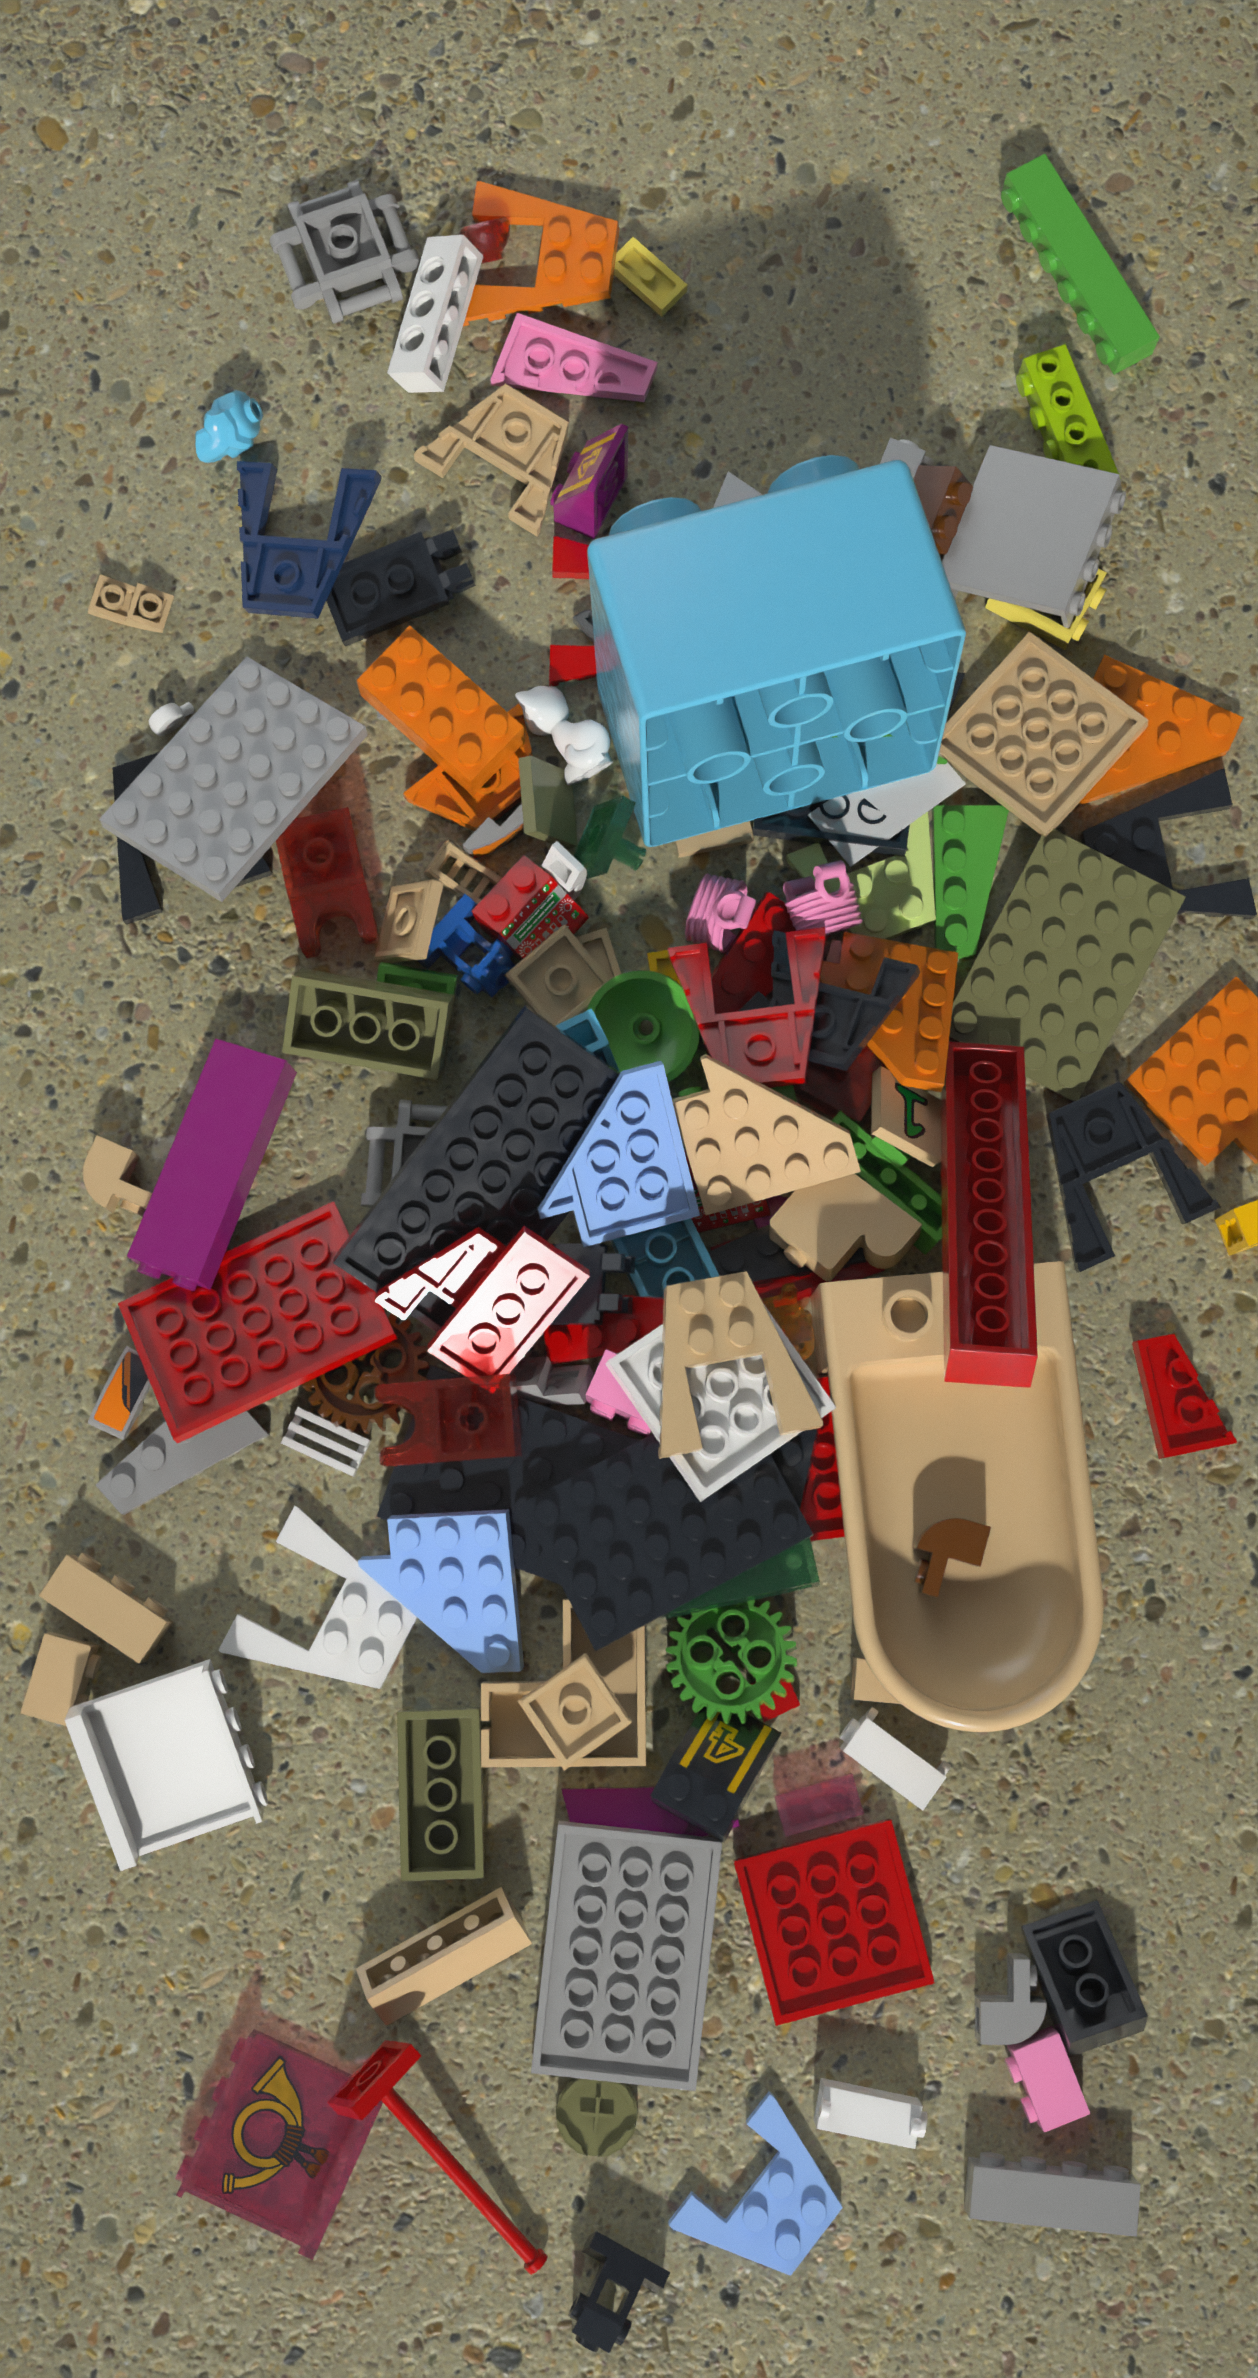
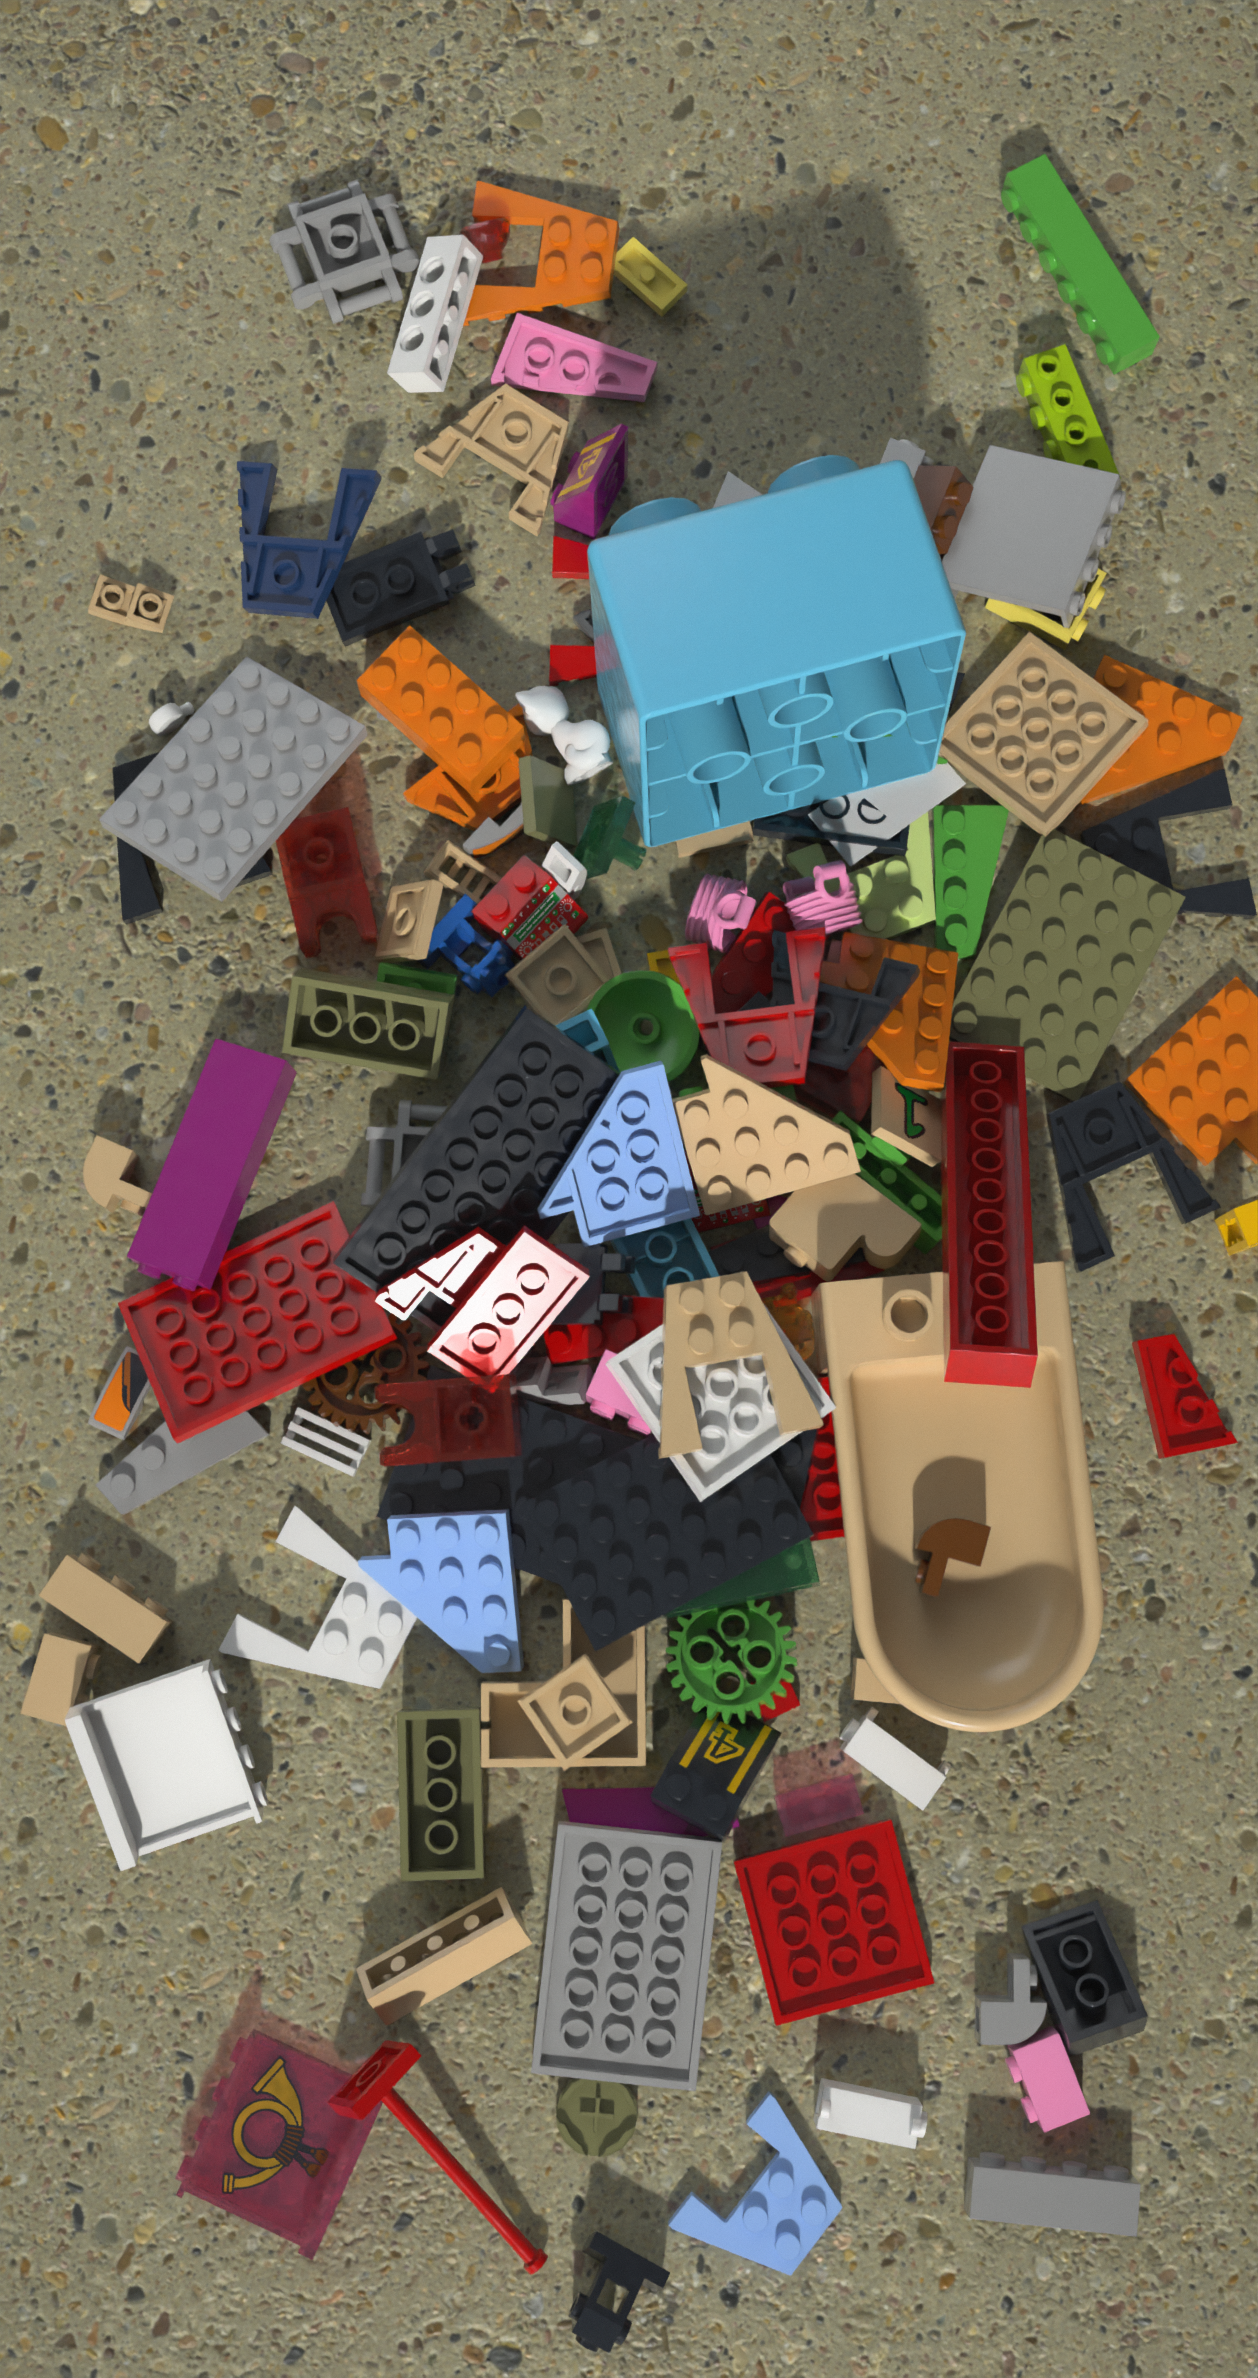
medium azure head [195,390,263,463] -> none

